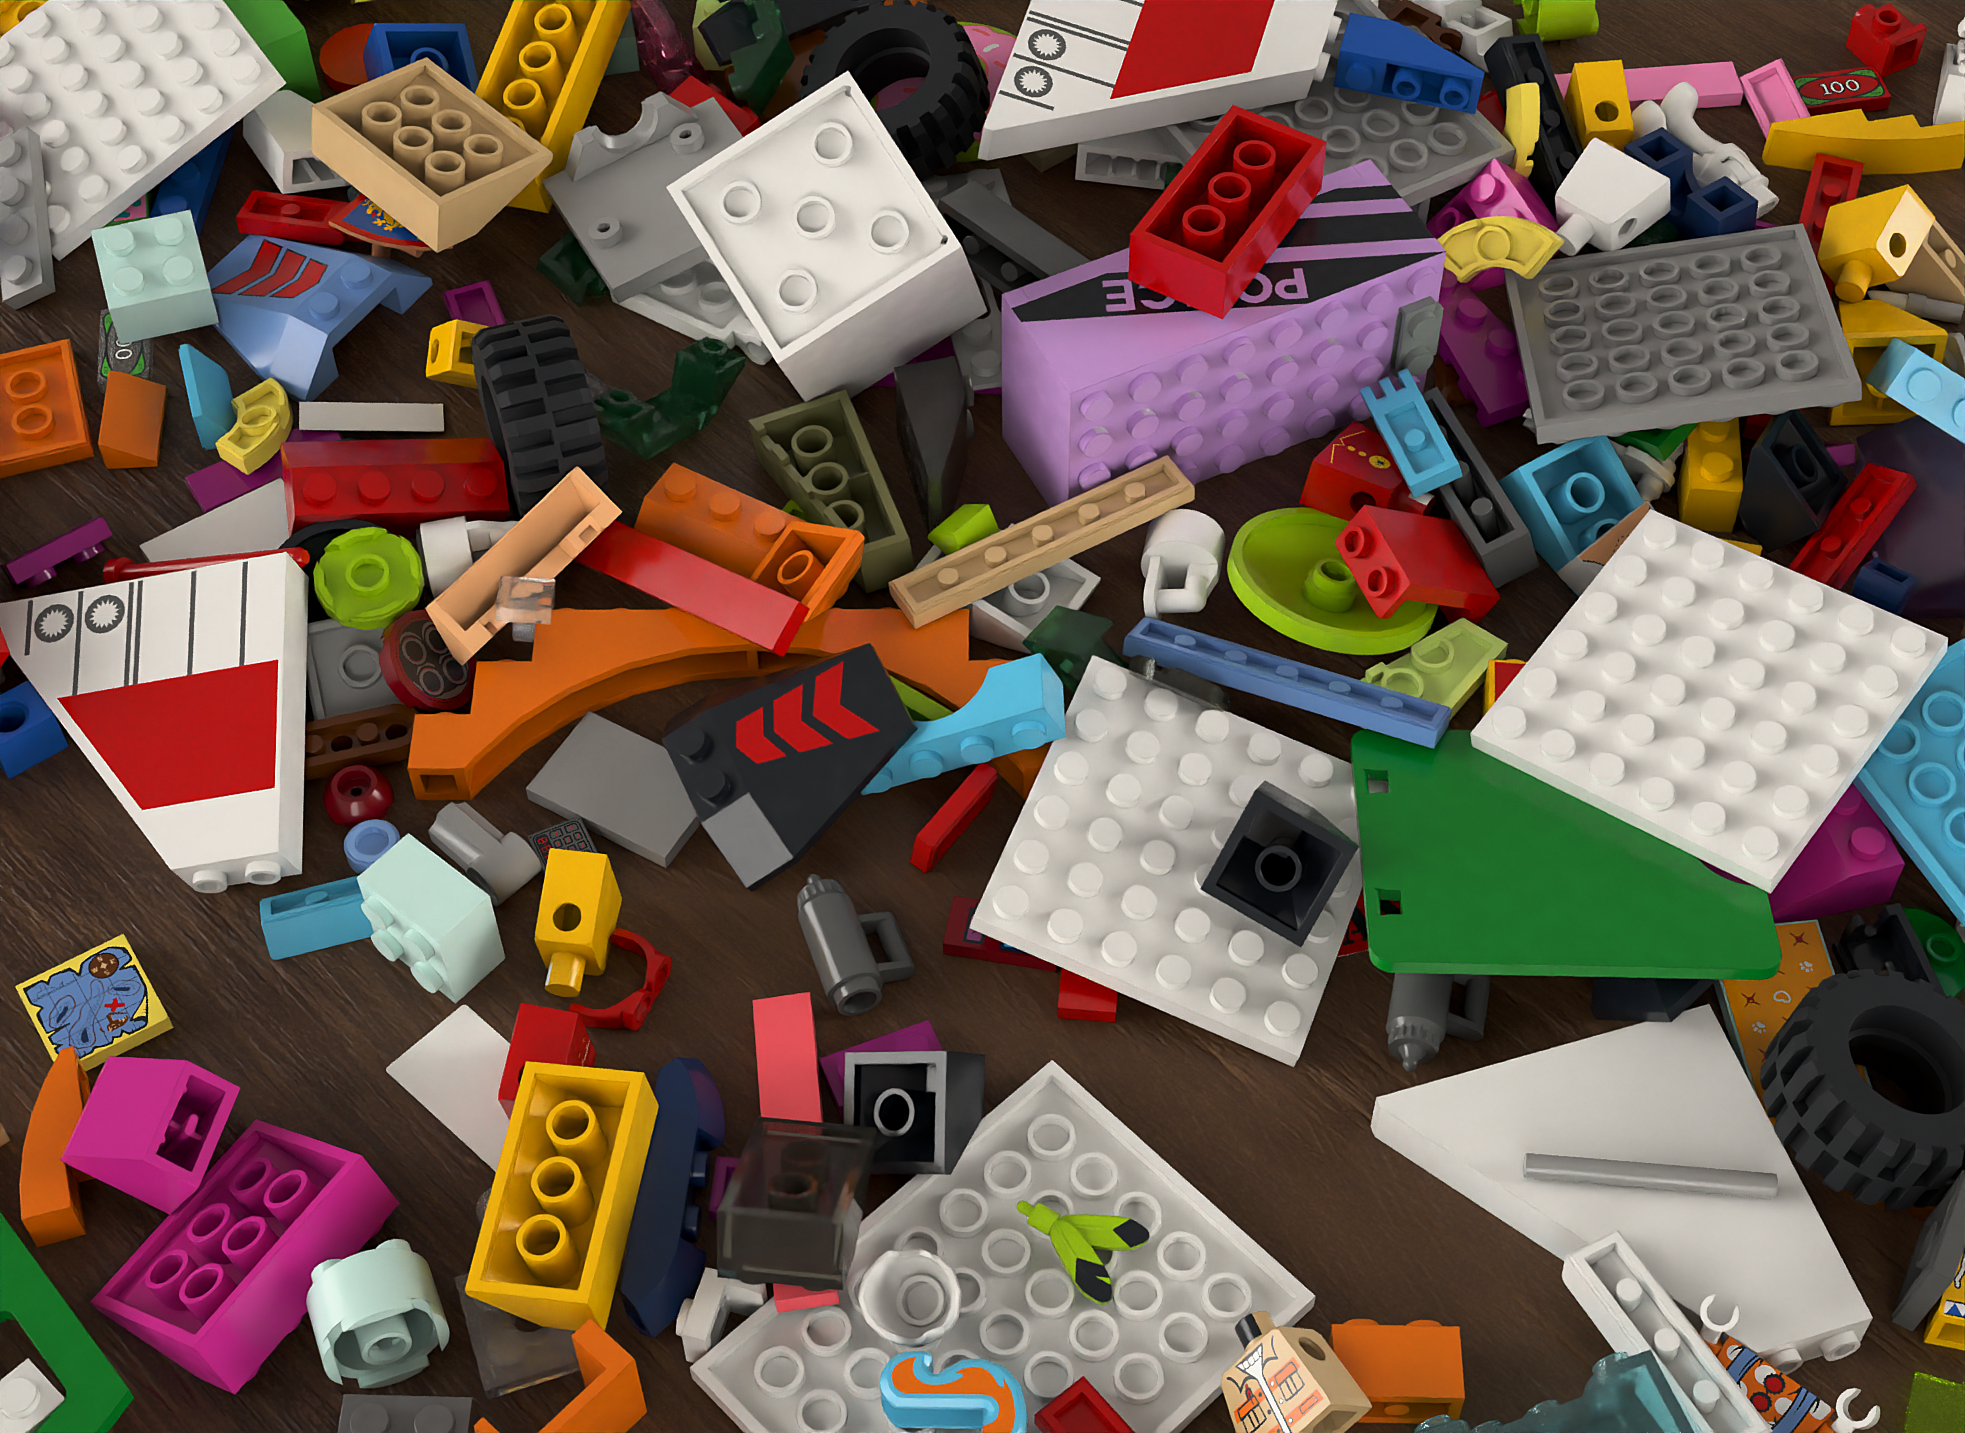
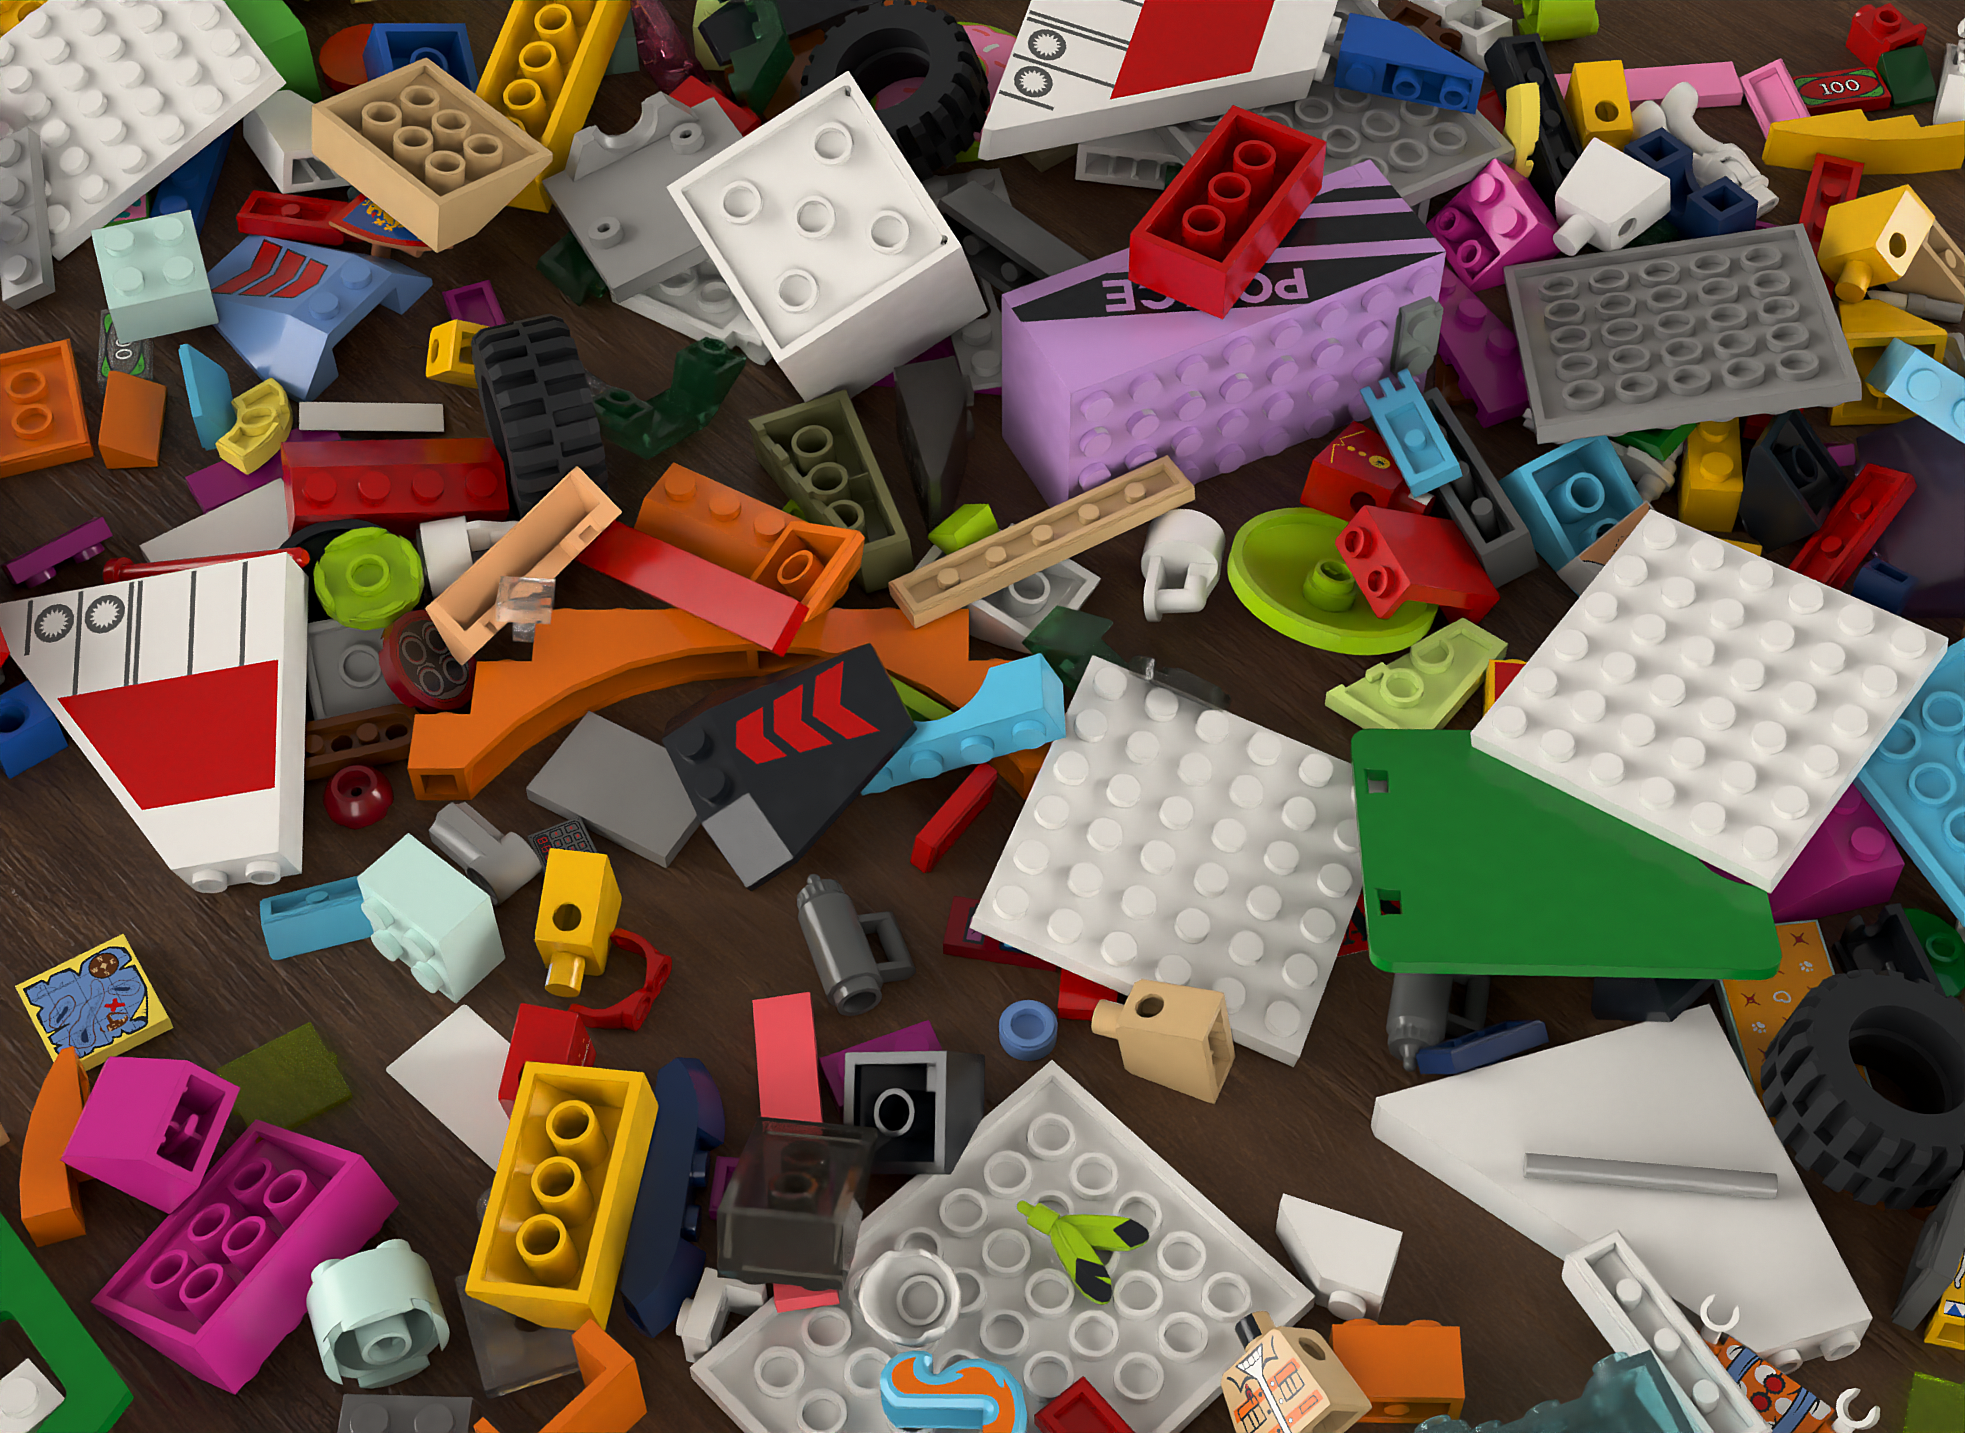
light blue tile [344,819,401,874] -> none
medium blue tile [1122,617,1452,749] -> none
black slope [1200,780,1359,947] -> none
light yellow tile [1437,216,1565,283] -> none
none -> clear neon green piece [216,1022,353,1144]
none -> medium blue tile [999,1000,1058,1061]
none -> tan torso [1091,979,1236,1104]
none -> white slope [1275,1193,1403,1322]
none -> dark blue plate [1416,1019,1549,1074]
none -> dark green slope [1876,45,1937,109]

